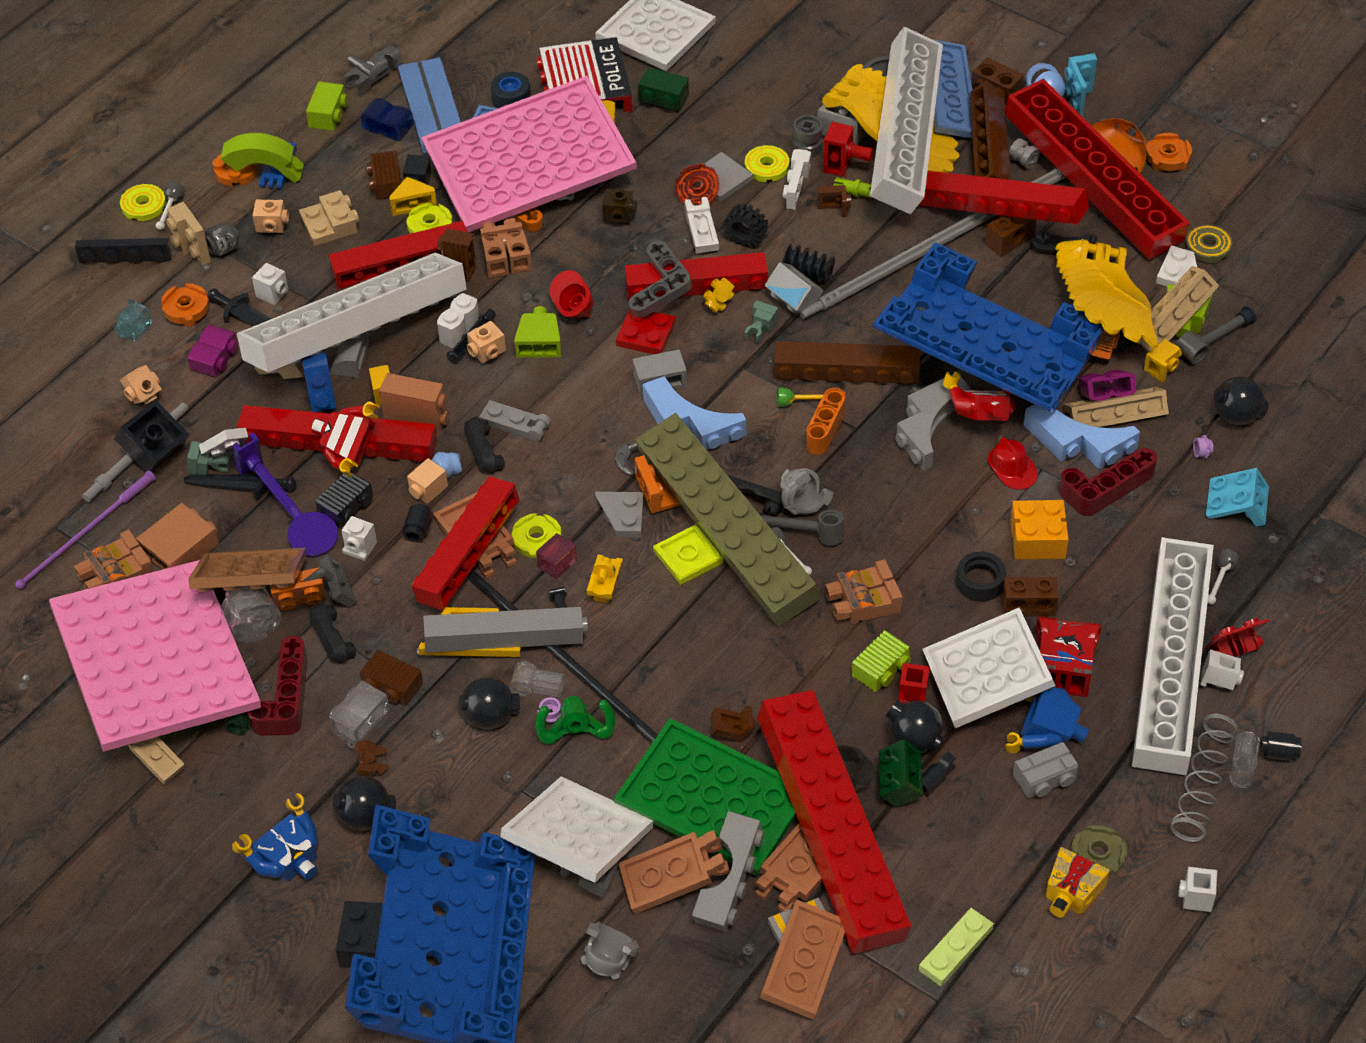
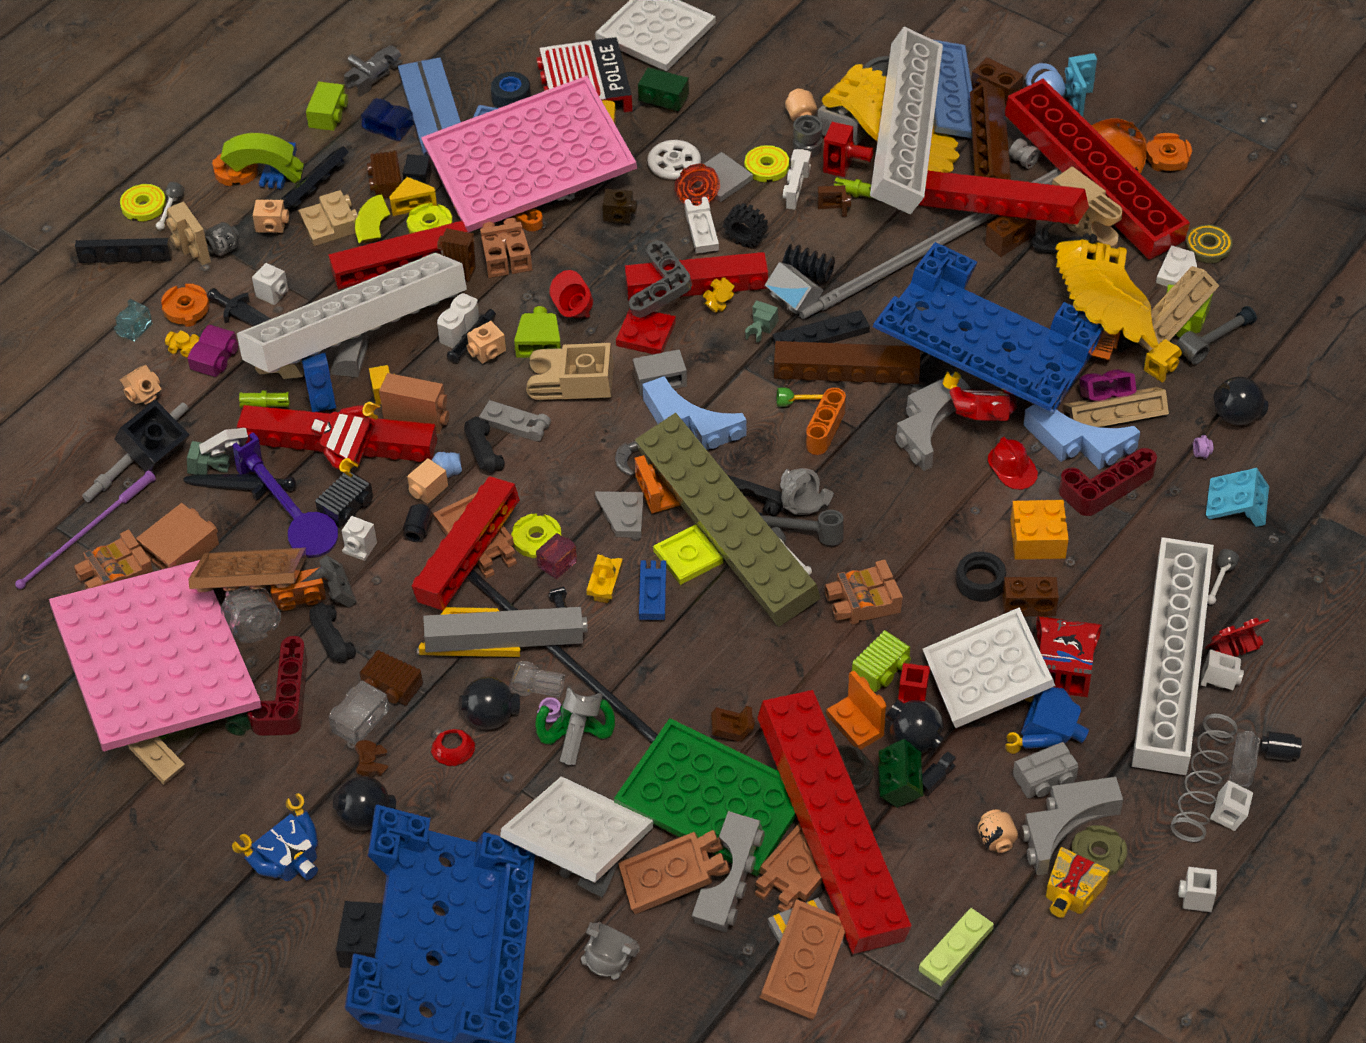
none -> yellow piece [165,331,200,357]
none -> lime pin [239,390,289,408]
none -> black plate [280,145,349,209]
none -> neon yellow tile [355,195,390,244]
none -> red piece [431,729,476,766]
none -> tan brick [526,343,614,400]
none -> light grey piece [560,686,603,765]
none -> blue hinge [639,560,666,620]
none -> white plate [647,140,701,180]
none -> black plate [772,310,870,345]
none -> light nougat head [785,89,817,121]
none -> orange bracket [826,670,887,751]
none -> light nougat head [977,809,1018,853]
none -> light grey arch [1021,777,1123,875]
none -> tan brick [1052,167,1122,248]
none -> white brick [1210,780,1253,831]

